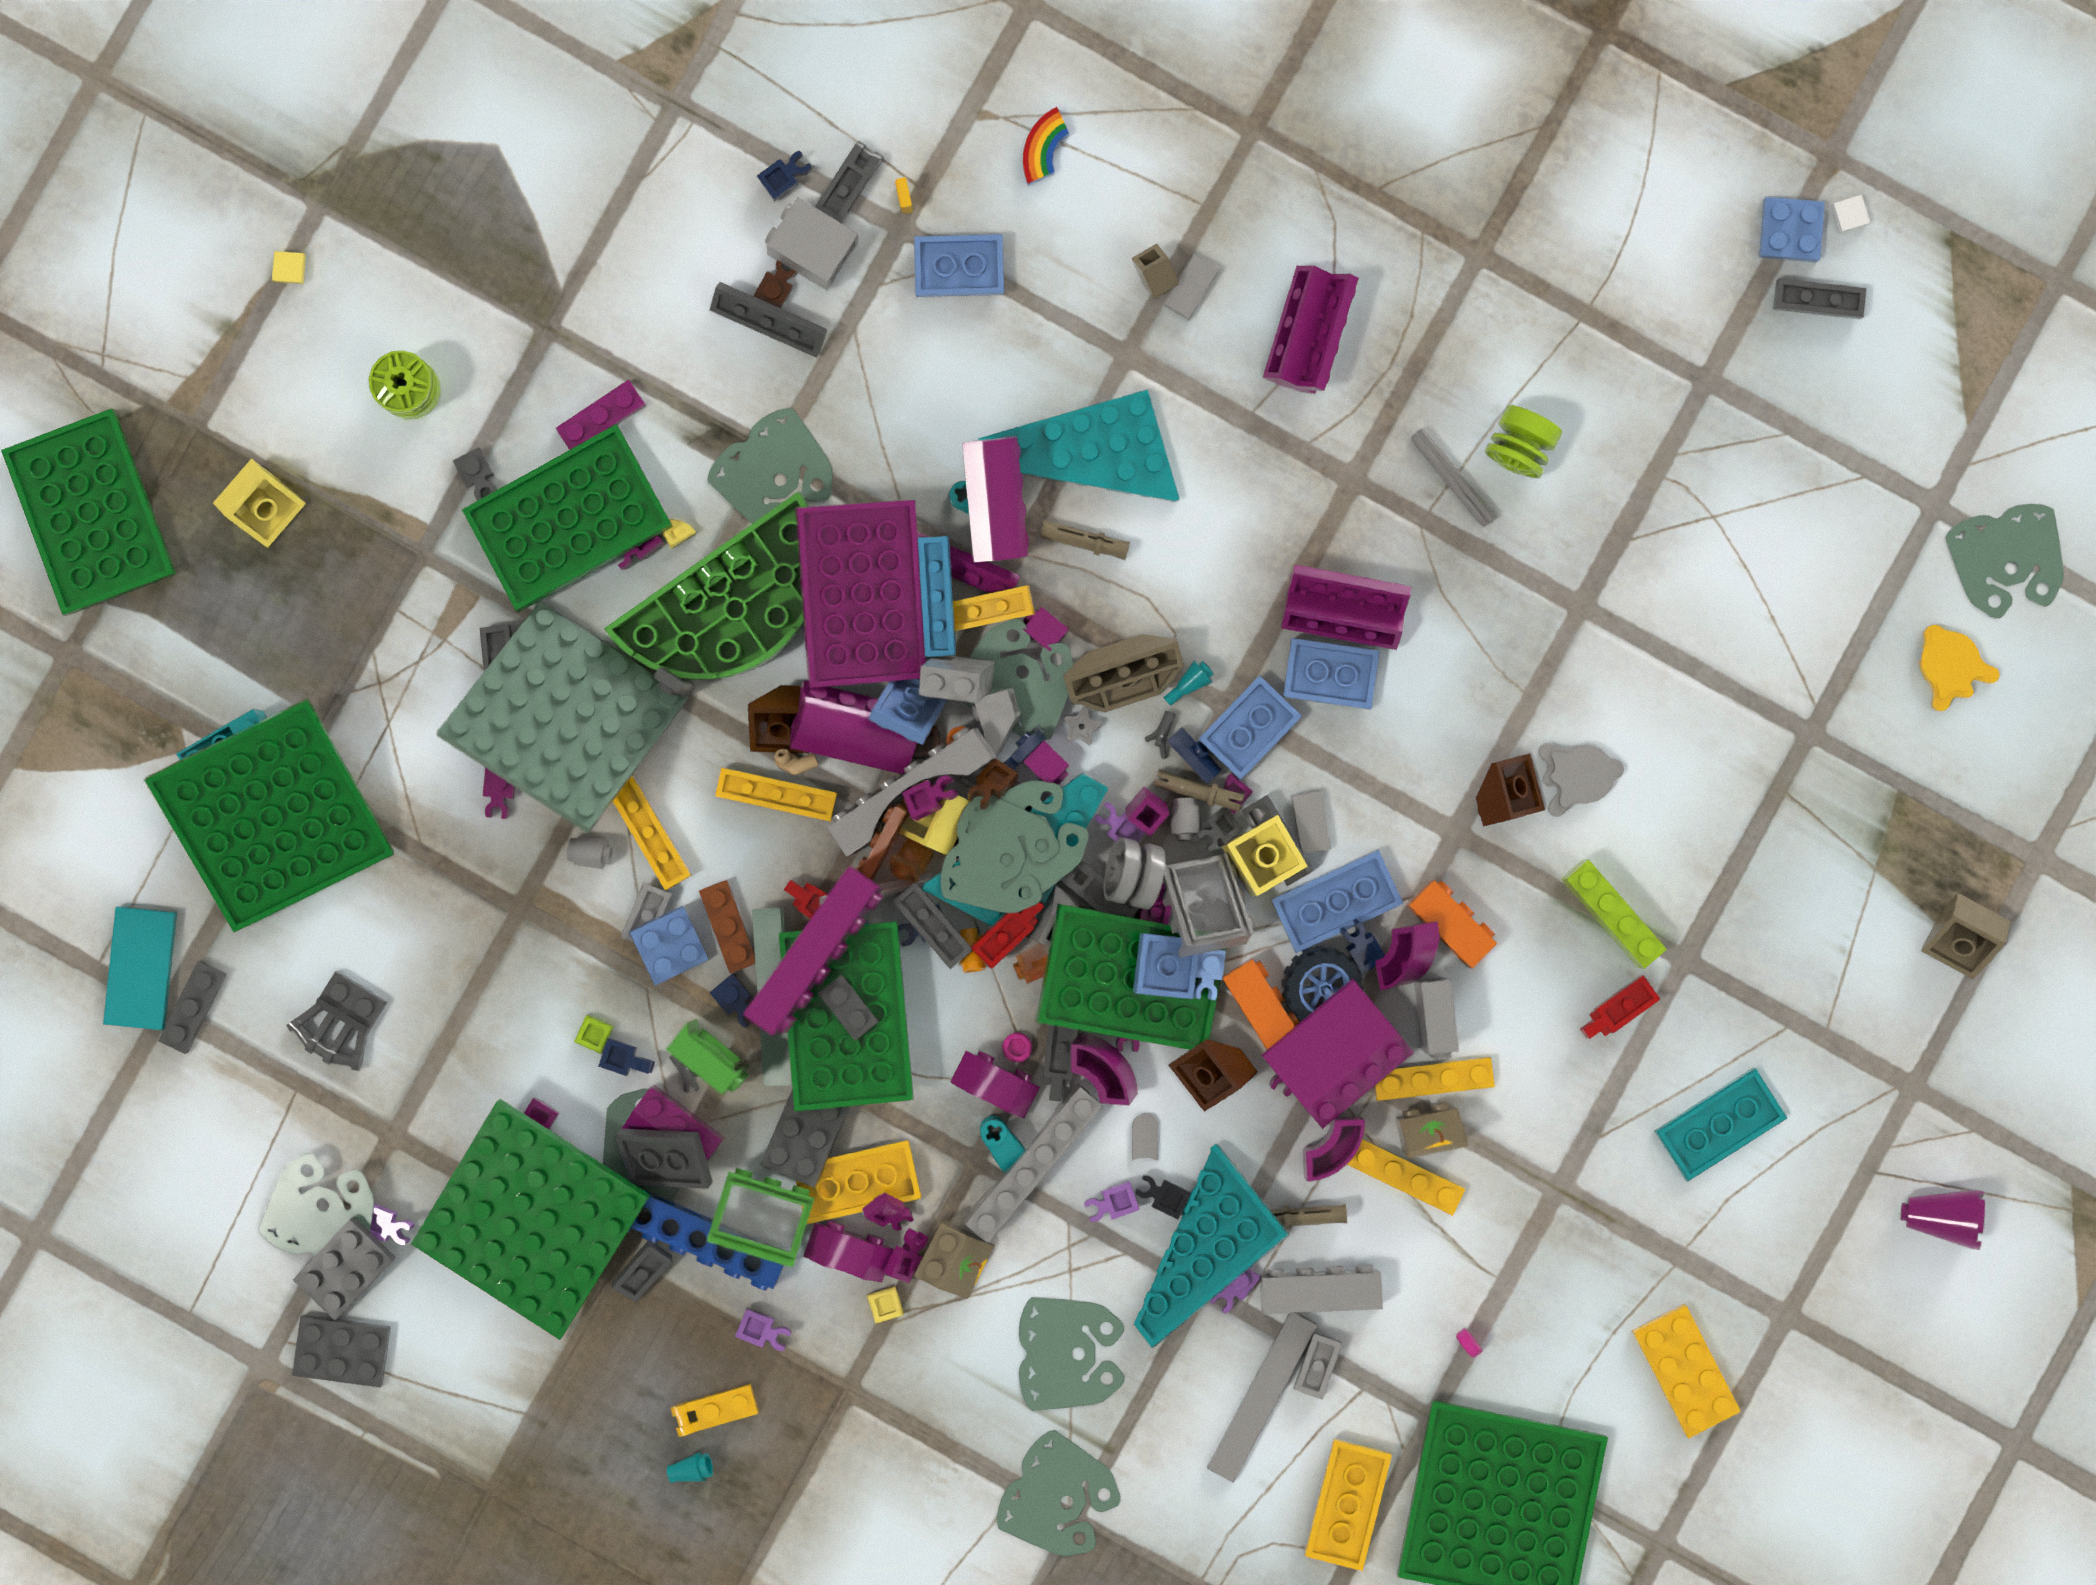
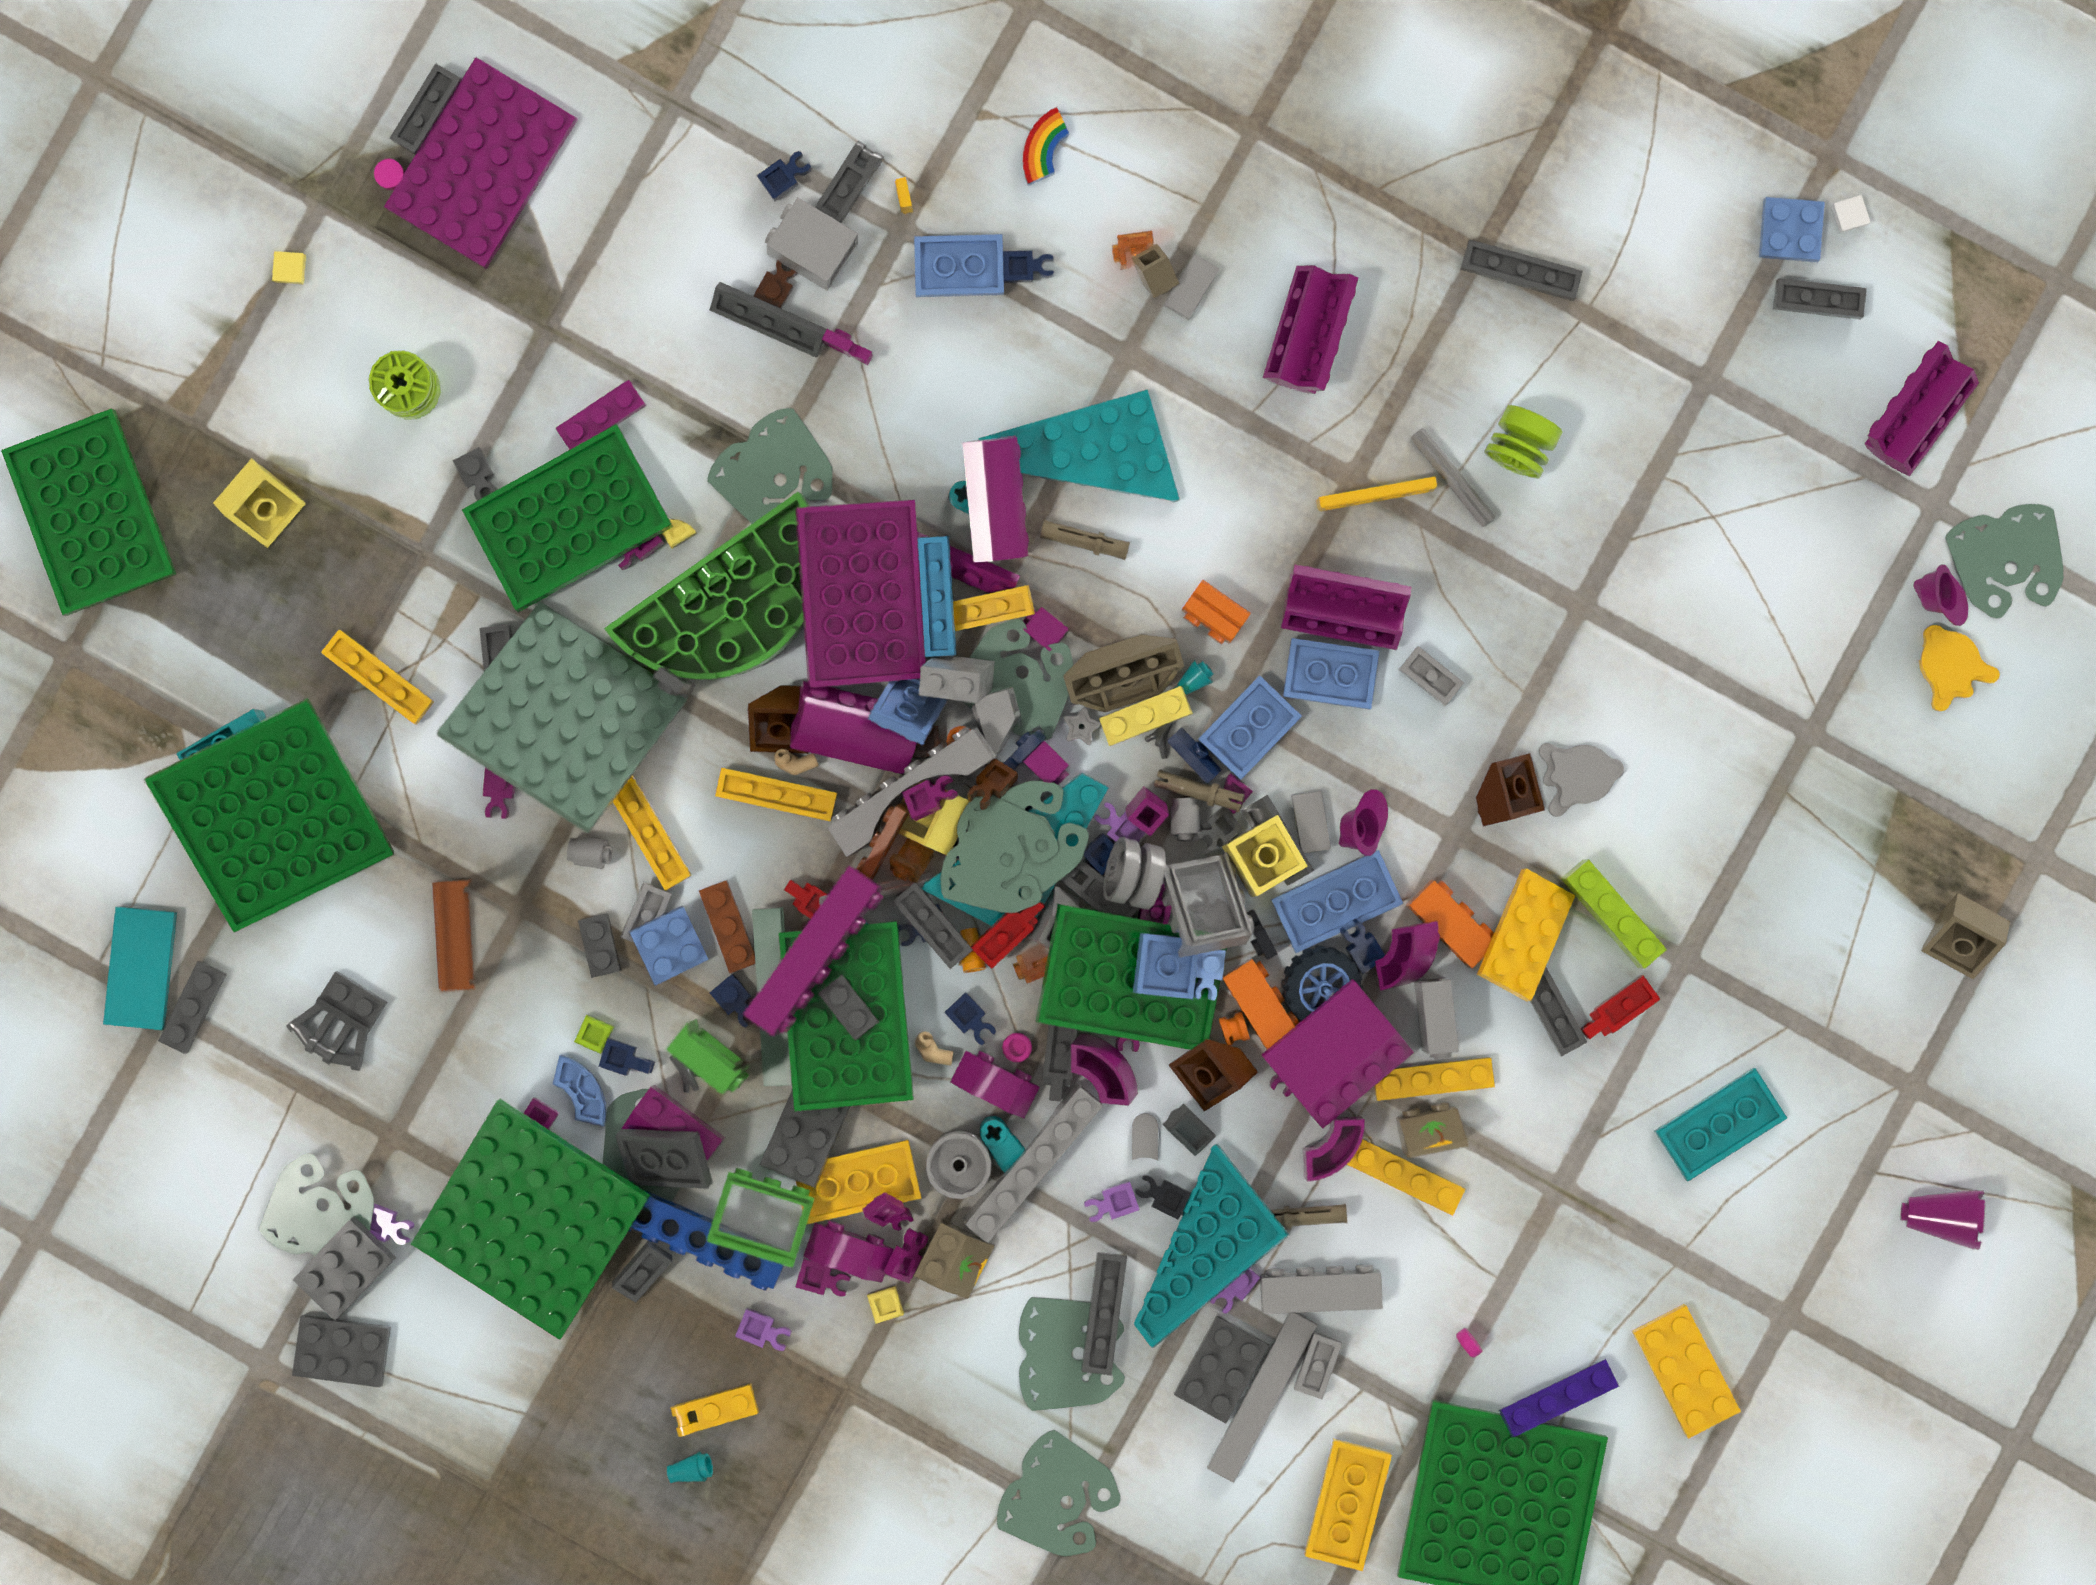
none -> yellow plate [321,629,435,725]
none -> dark pink tile [374,159,405,190]
none -> magenta plate [384,57,577,269]
none -> dark grey plate [390,63,462,155]
none -> dark orange piece [432,880,475,992]
none -> medium blue tile [553,1055,607,1127]
none -> dark grey plate [578,913,622,978]
none -> magenta plate [795,1257,851,1297]
none -> magenta plate [822,328,873,365]
none -> tan arm [915,1031,954,1066]
none -> light grey wheel [926,1130,992,1199]
none -> dark blue plate [944,992,996,1045]
none -> dark blue plate [1003,251,1054,283]
none -> dark grey plate [1081,1252,1127,1375]
none -> dark blue plate [1083,833,1114,875]
none -> light yellow plate [1099,686,1193,746]
none -> clear orange bracket [1112,231,1154,270]
none -> dark grey tile [1162,1103,1216,1156]
none -> dark grey plate [1174,1315,1269,1424]
none -> orange brick [1181,580,1251,645]
none -> orange wheel [1218,1012,1250,1046]
none -> black plate [1246,909,1278,960]
none -> yellow tile [1316,476,1437,512]
none -> magenta piece [1339,789,1388,856]
none -> light grey plate [1398,646,1464,706]
none -> dark grey plate [1460,239,1583,301]
none -> yellow plate [1477,868,1575,1002]
none -> dark purple plate [1499,1359,1619,1438]
none -> dark grey plate [1530,967,1587,1056]
none -> magenta brick [1865,341,1979,477]
none -> magenta piece [1913,564,1969,626]

